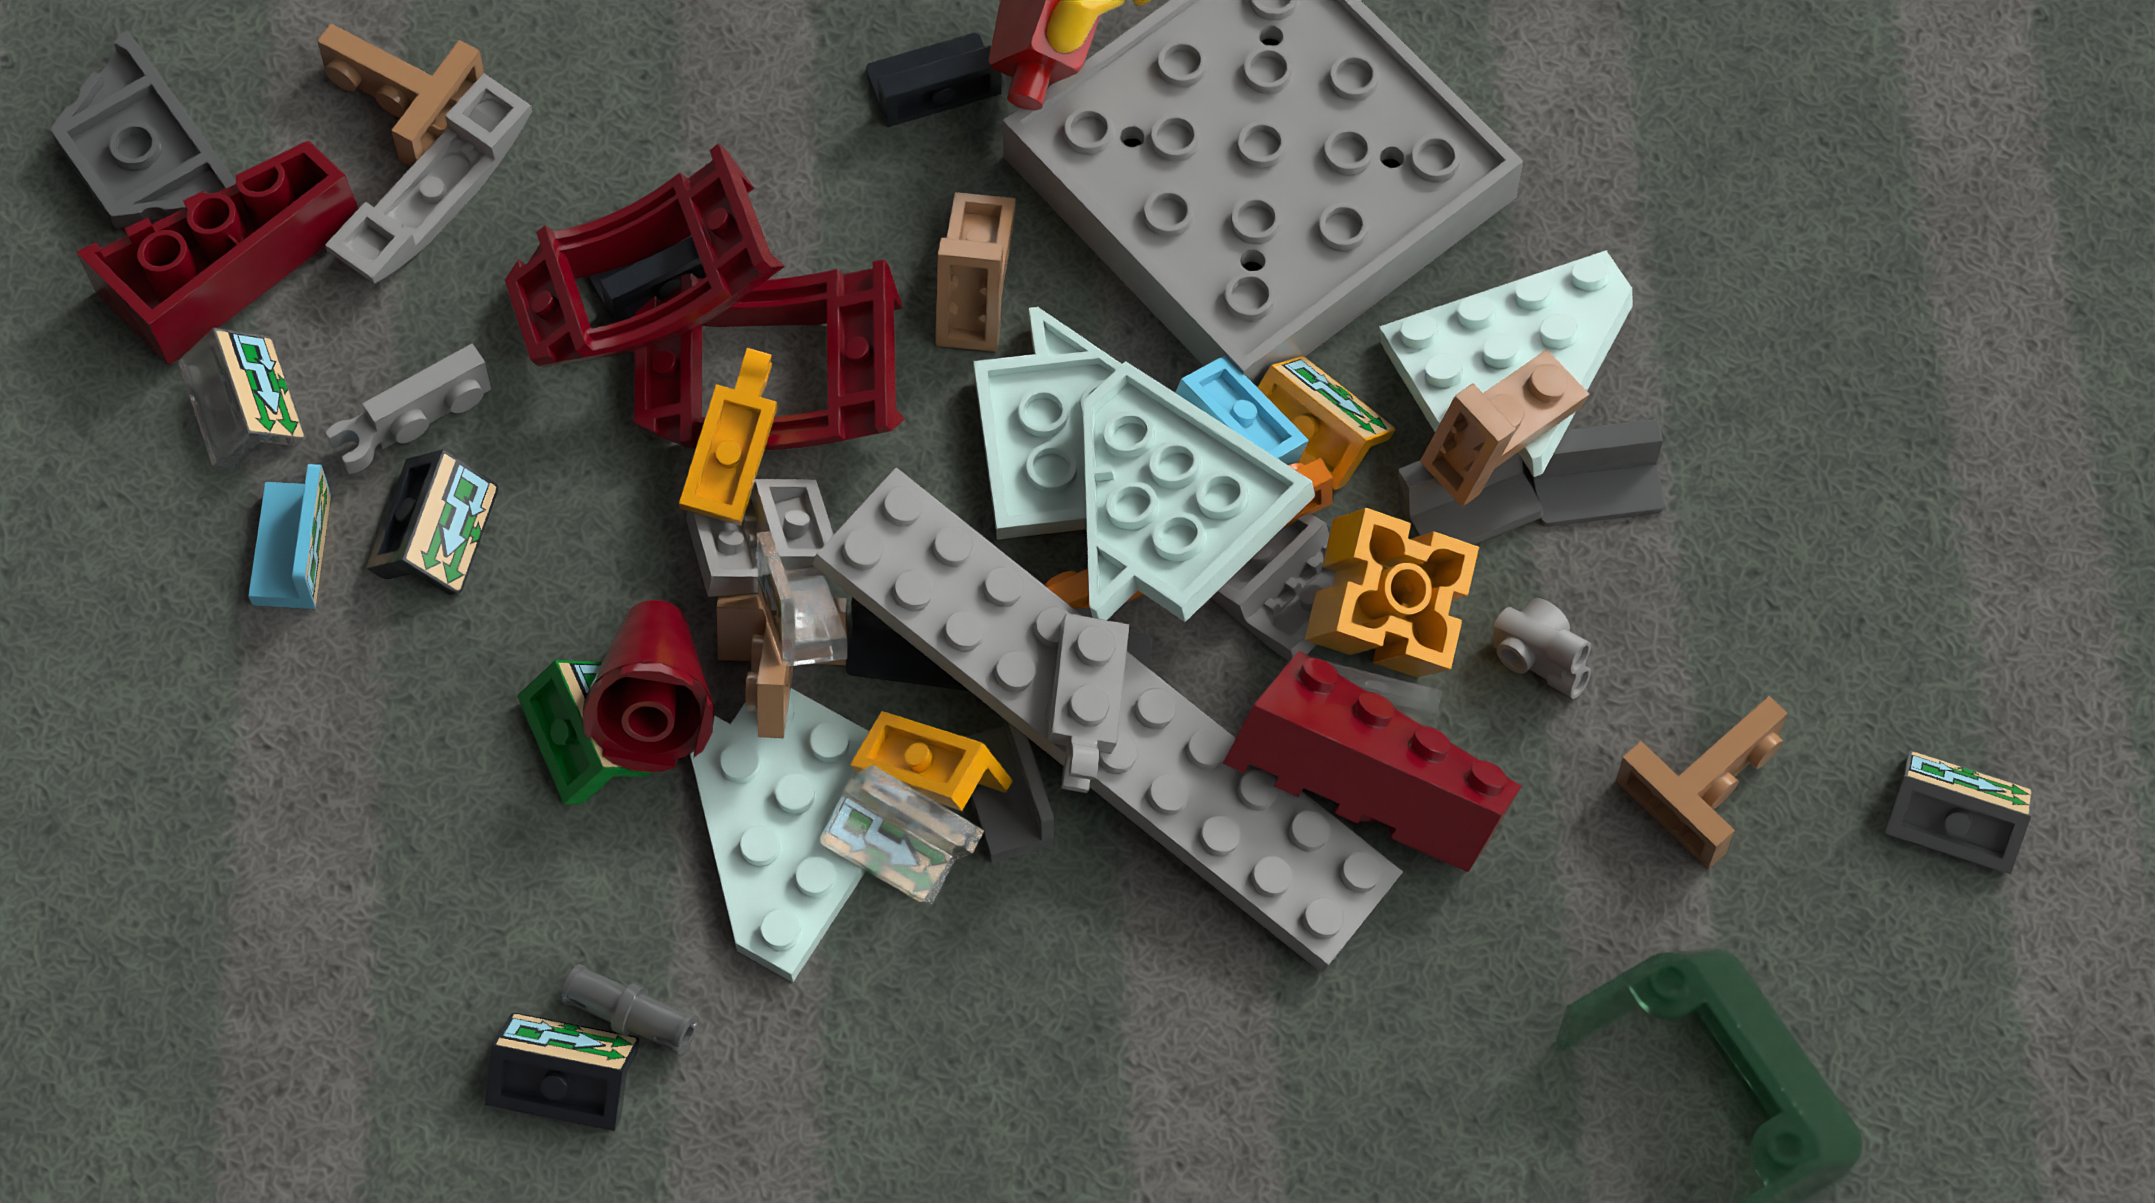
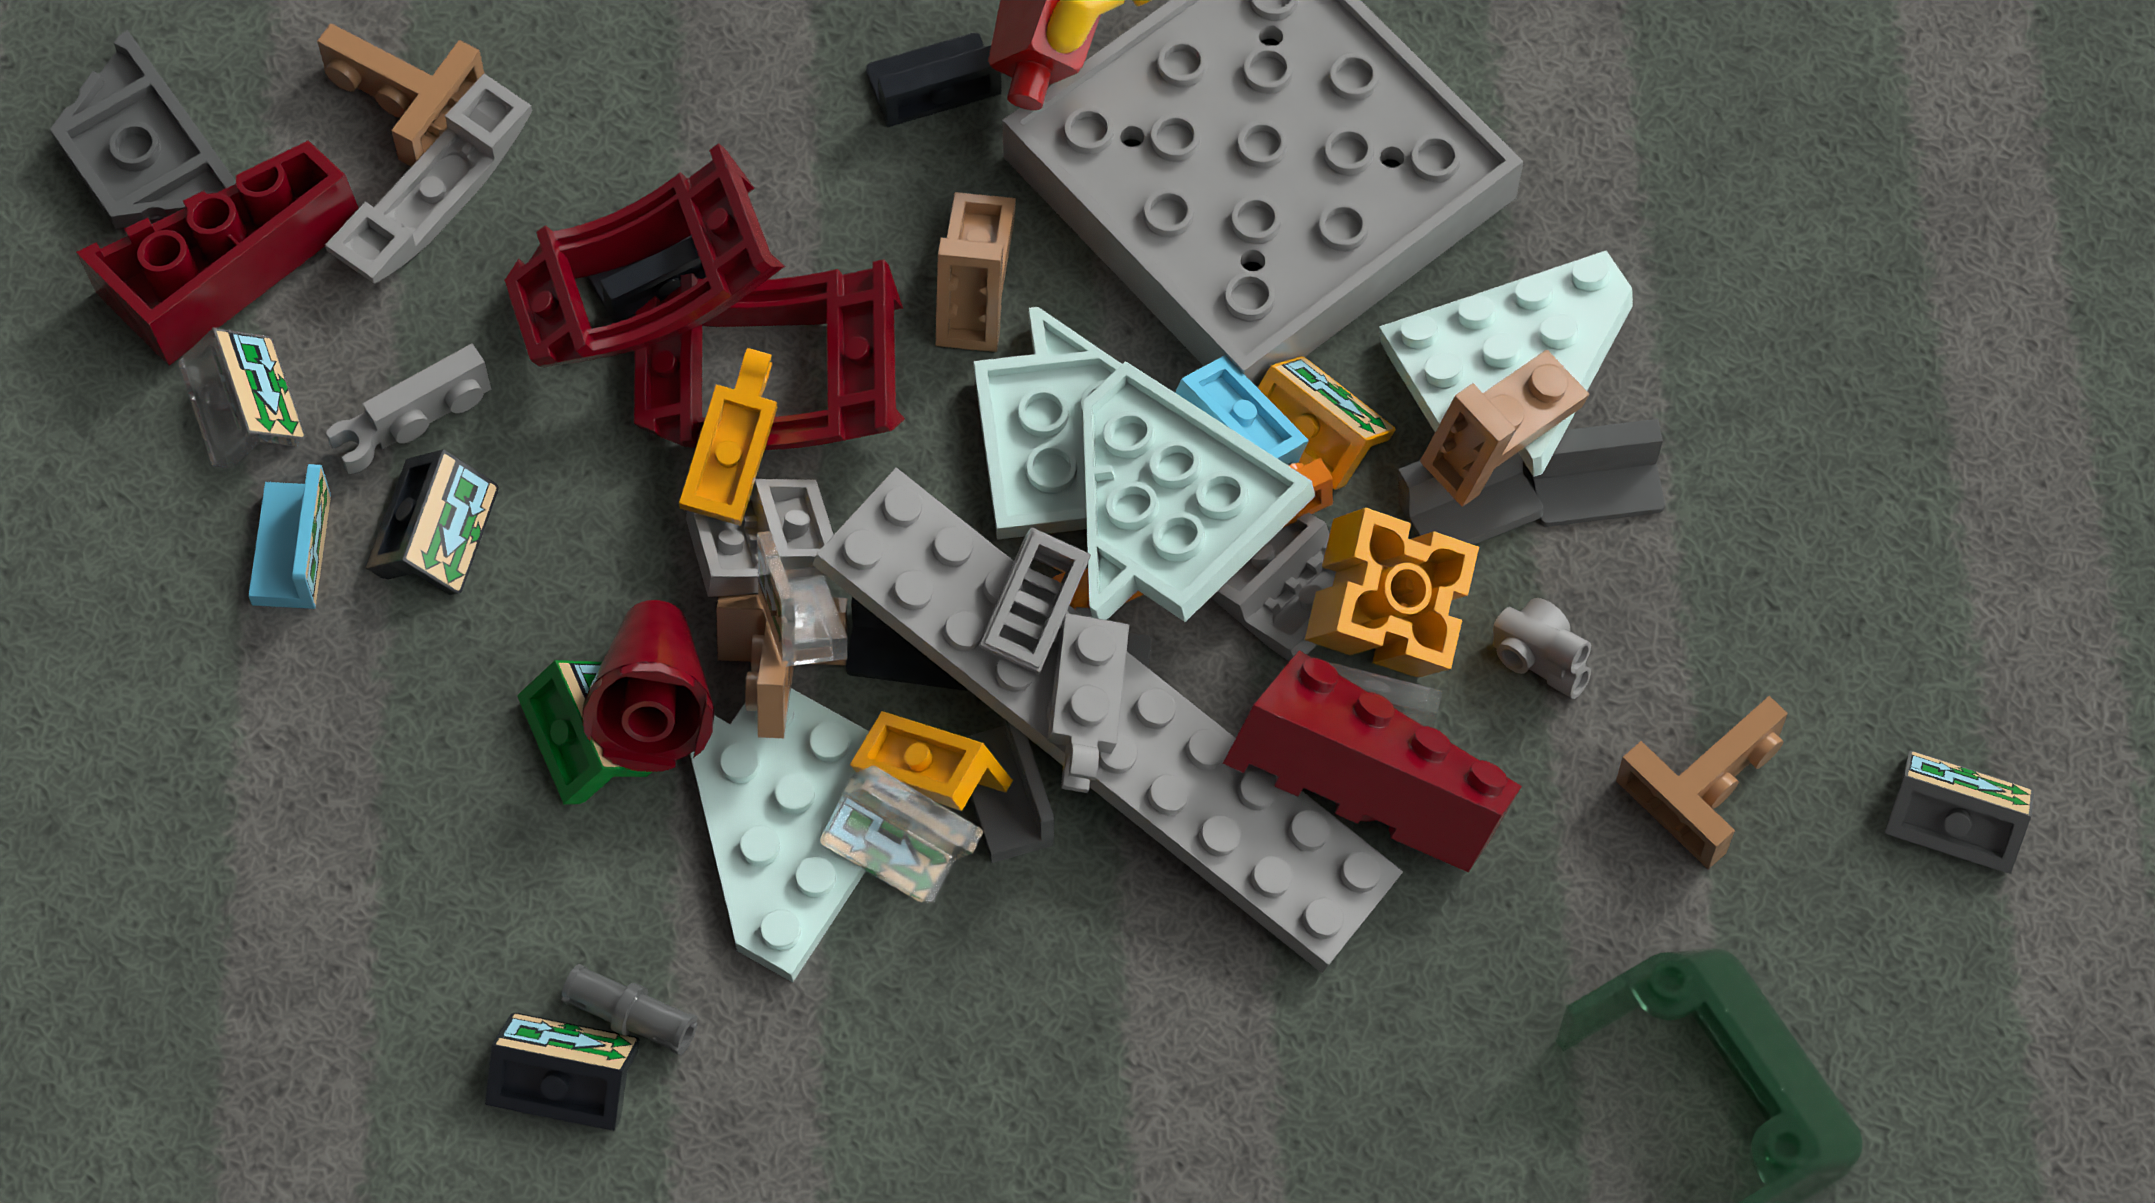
none -> light grey slope [978,528,1091,674]

